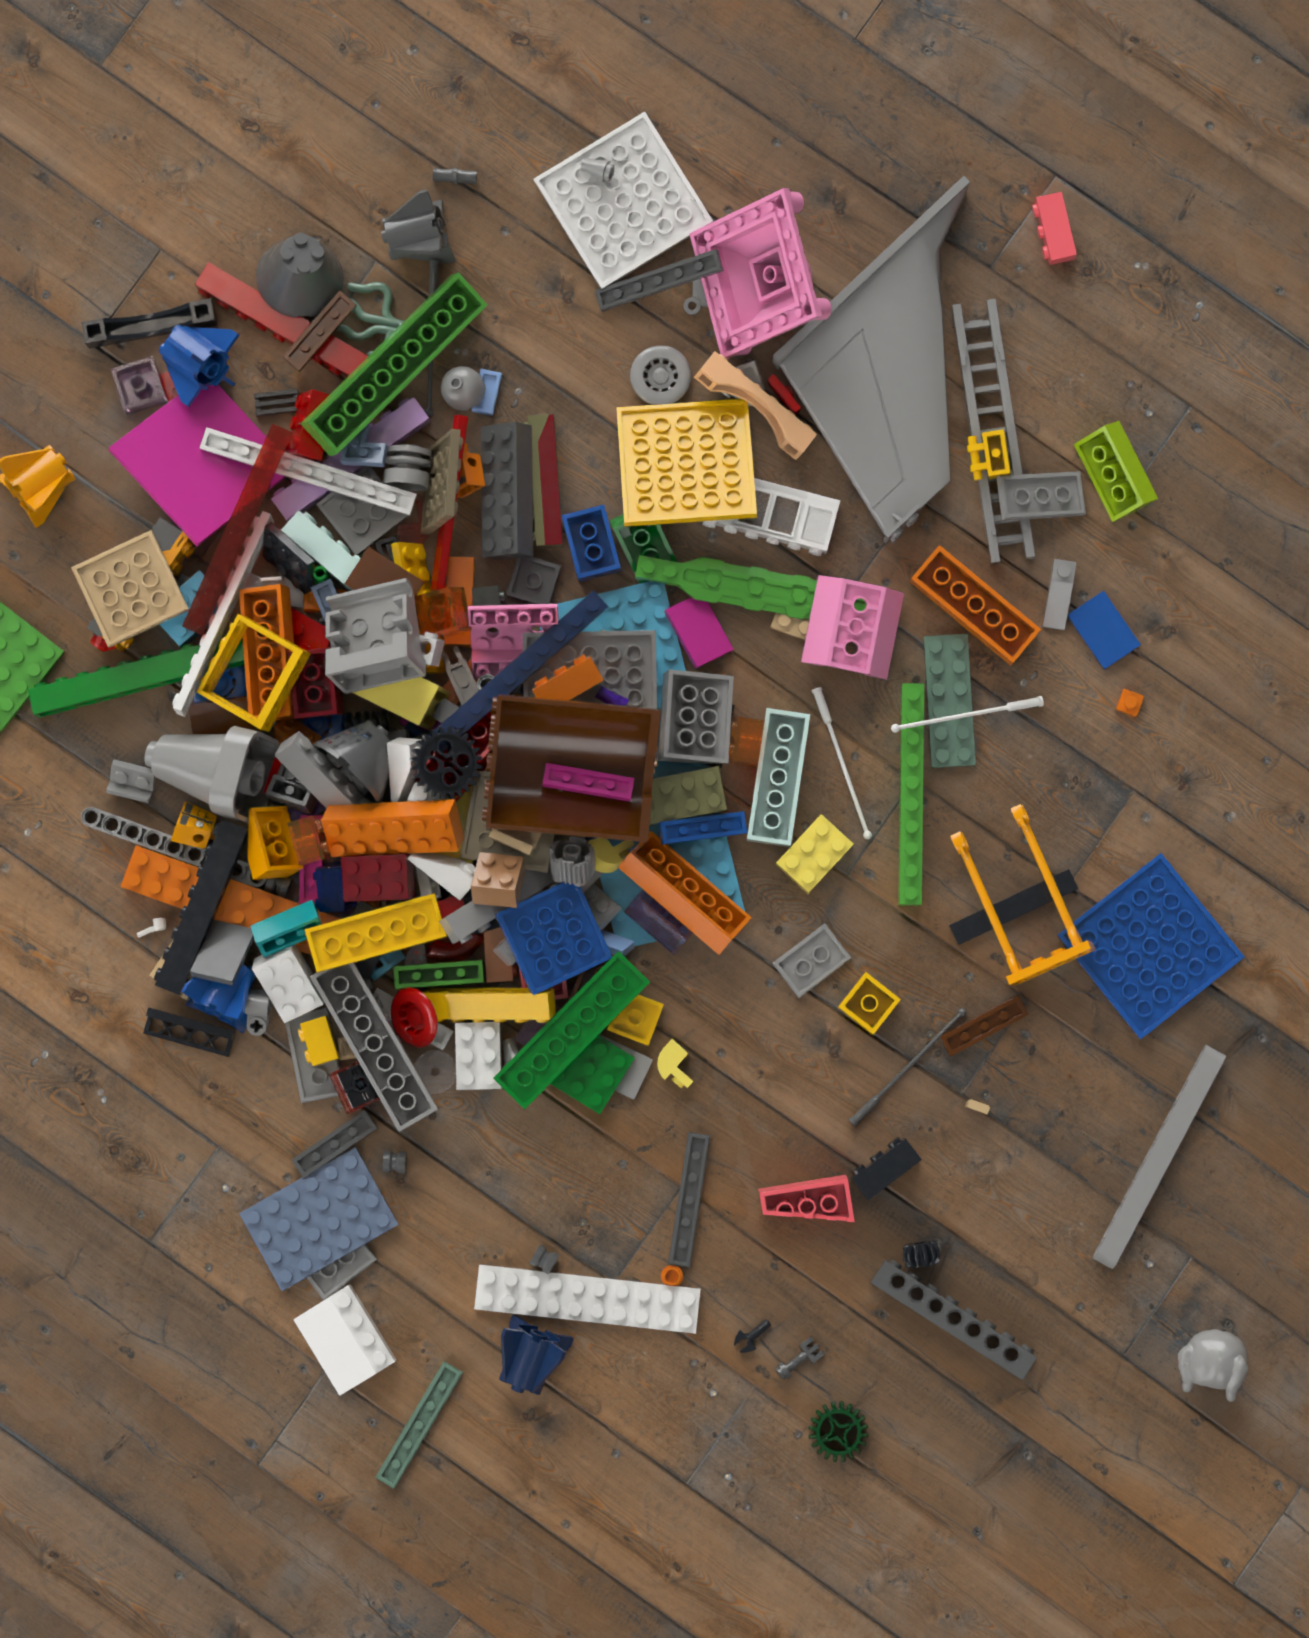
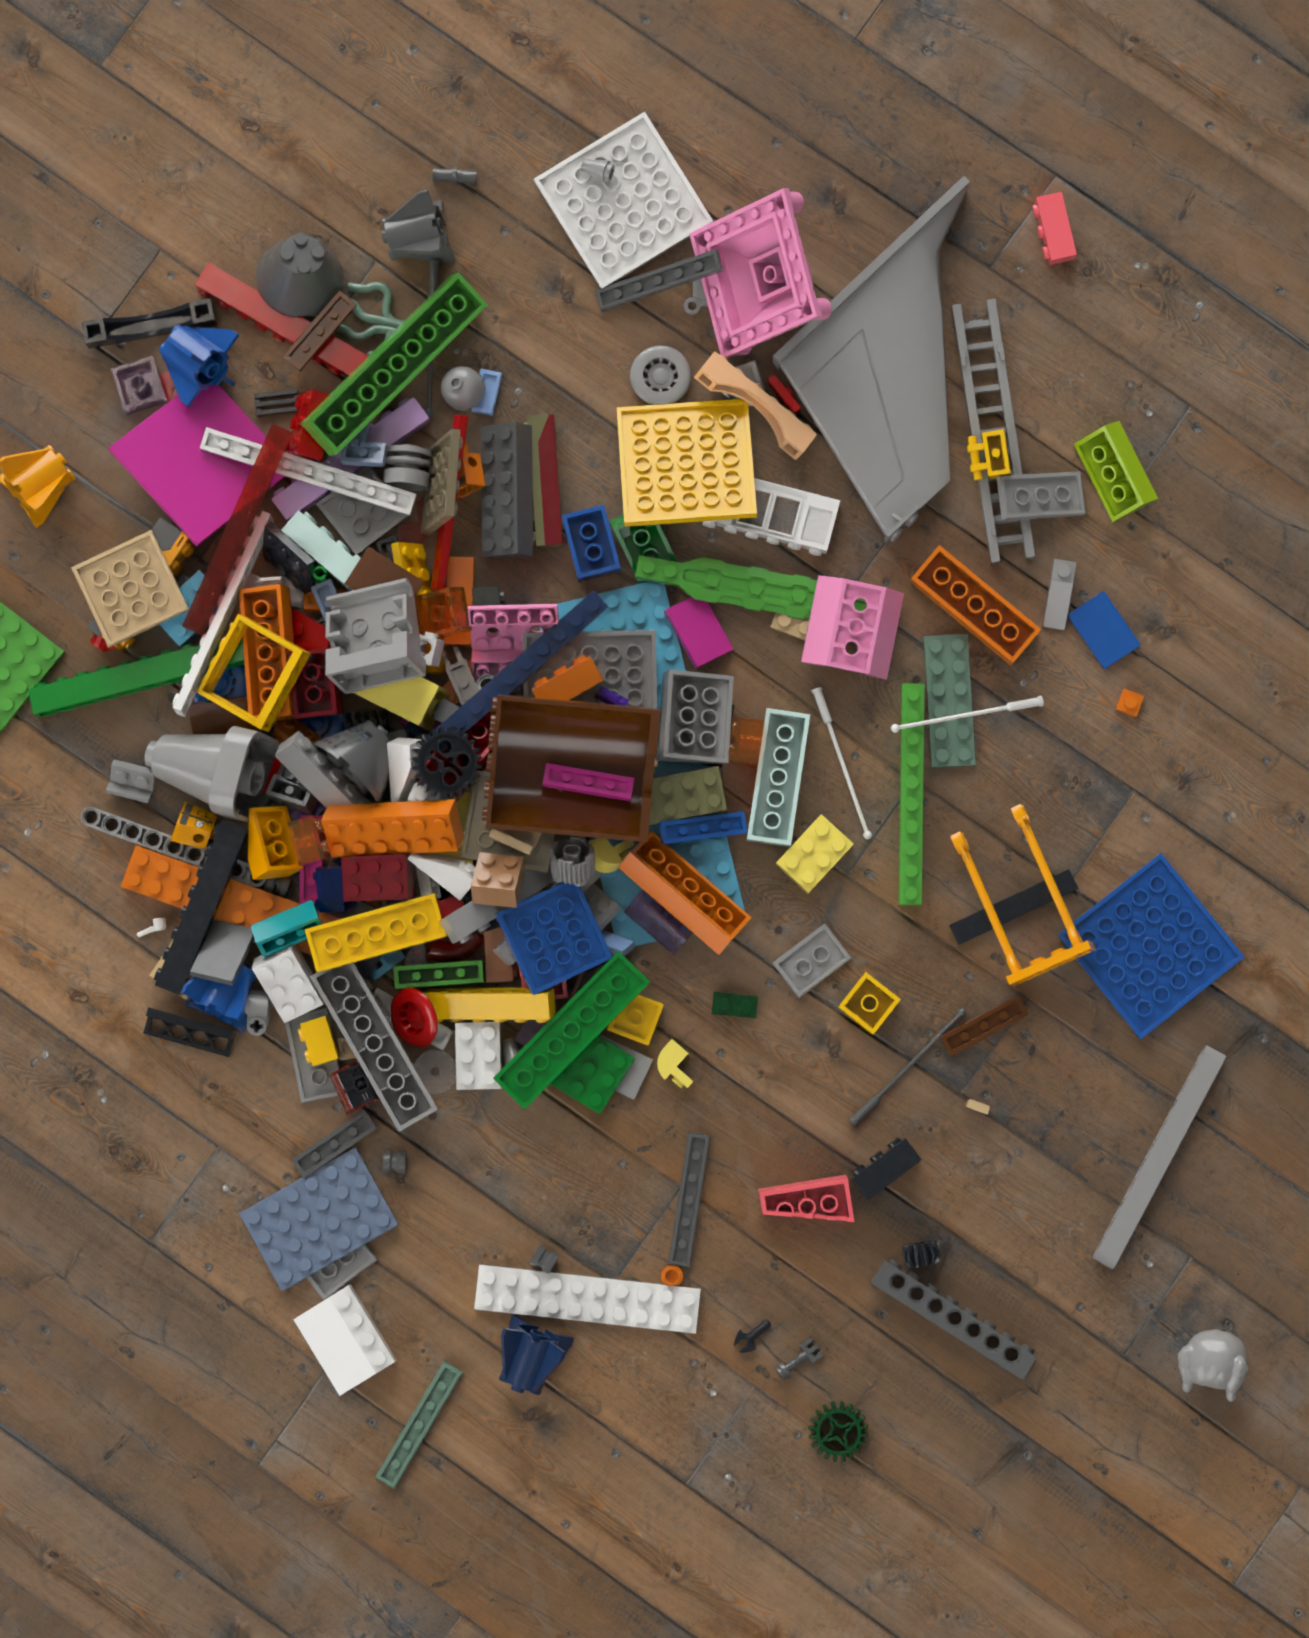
dark grey plate [506,557,561,604] -> none
none -> dark green plate [711,992,758,1019]

